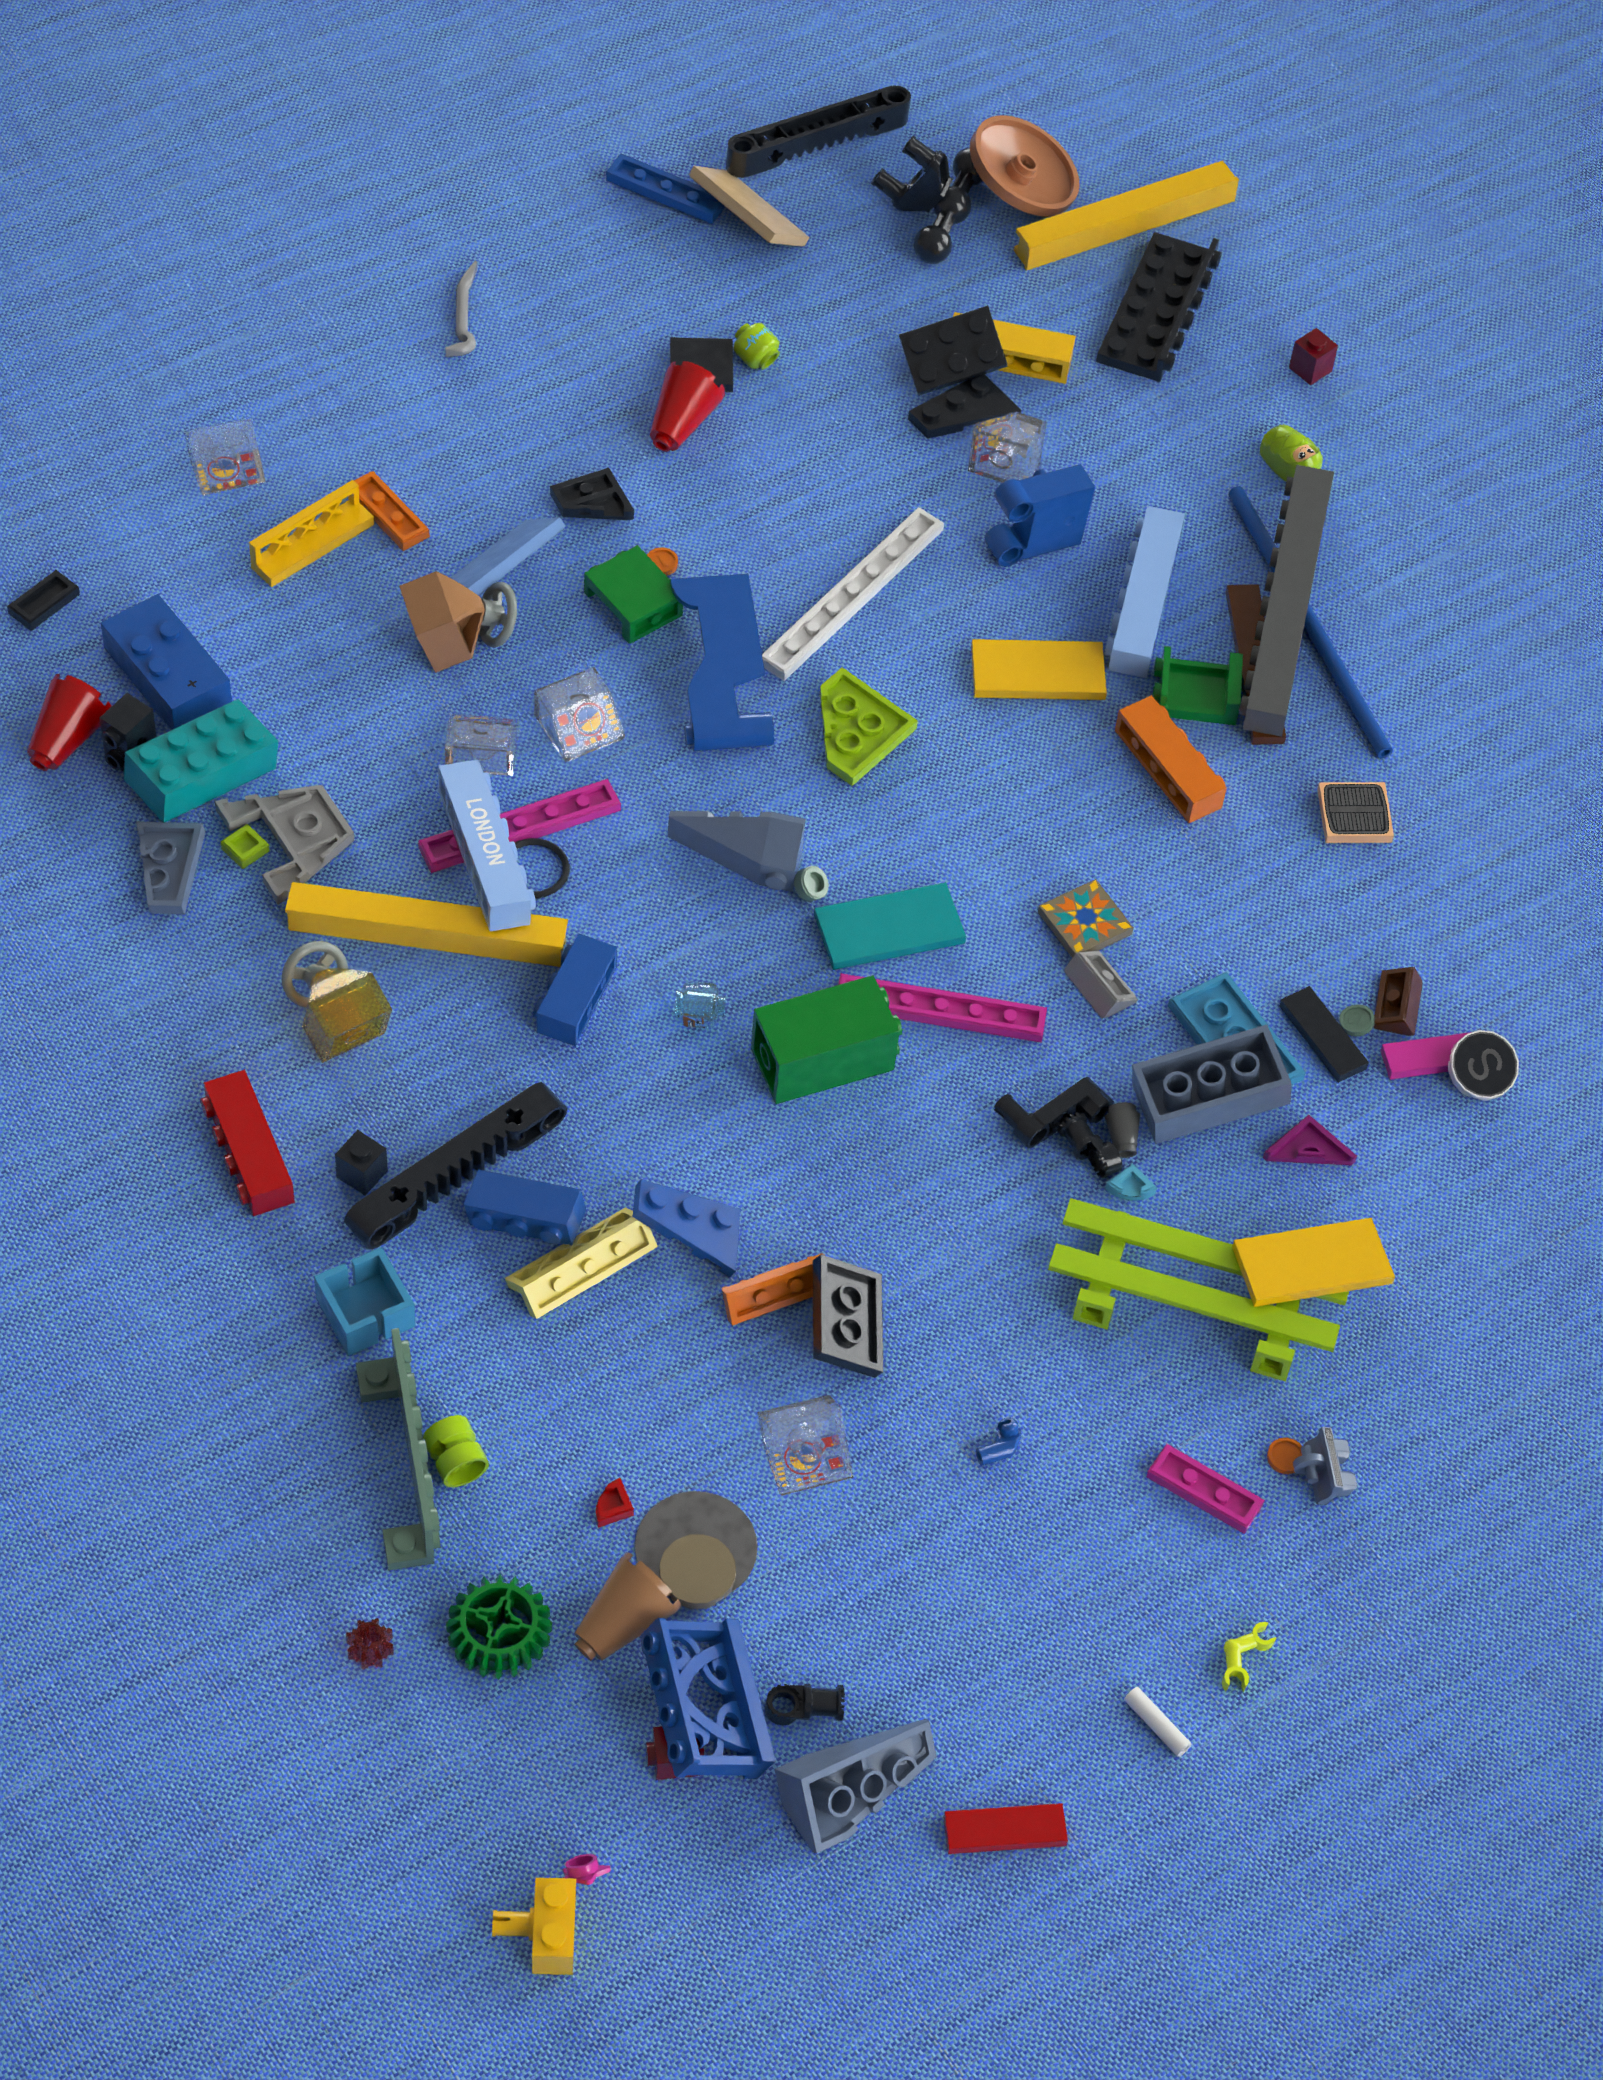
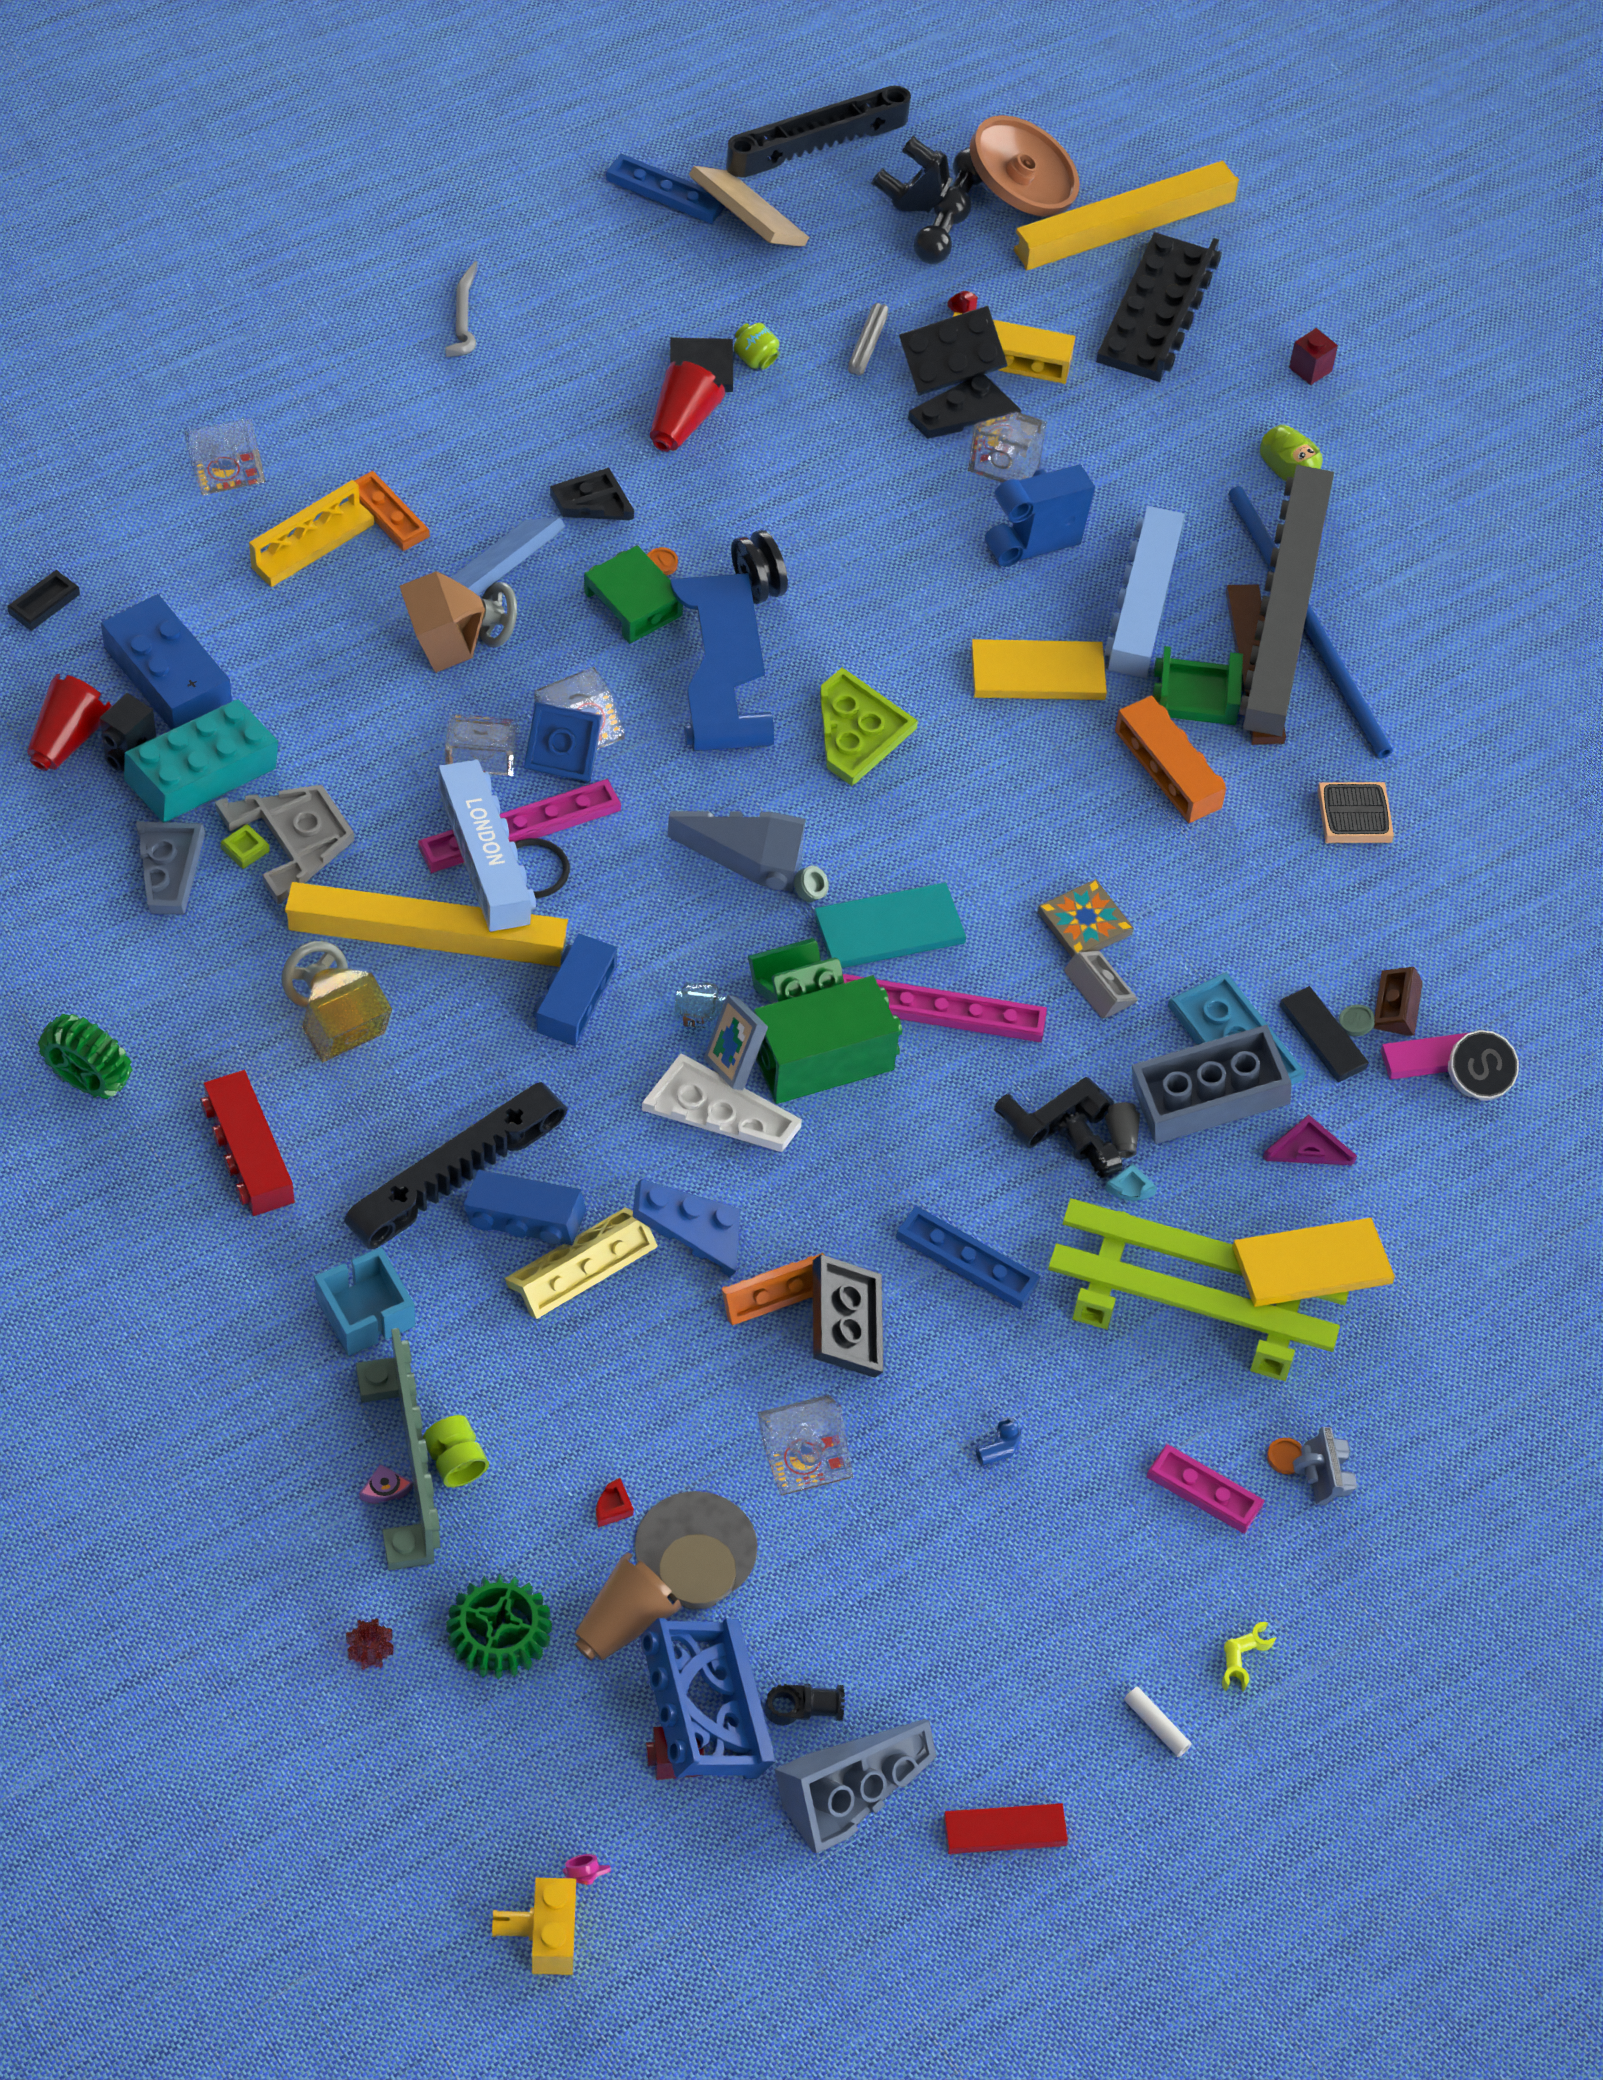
black brick [335,1130,388,1196] -> none
white tile [762,507,944,681] -> none
none -> green gear [38,1014,132,1099]
none -> medium lavender tile [359,1464,413,1504]
none -> blue tile [523,701,603,782]
none -> white wing [642,1053,802,1152]
none -> tile [703,995,768,1090]
none -> black wheel [731,530,788,604]
none -> green panel [748,938,844,1004]
none -> light grey axle [848,302,888,376]
none -> blue plate [896,1205,1041,1310]
none -> red tile [947,291,978,314]

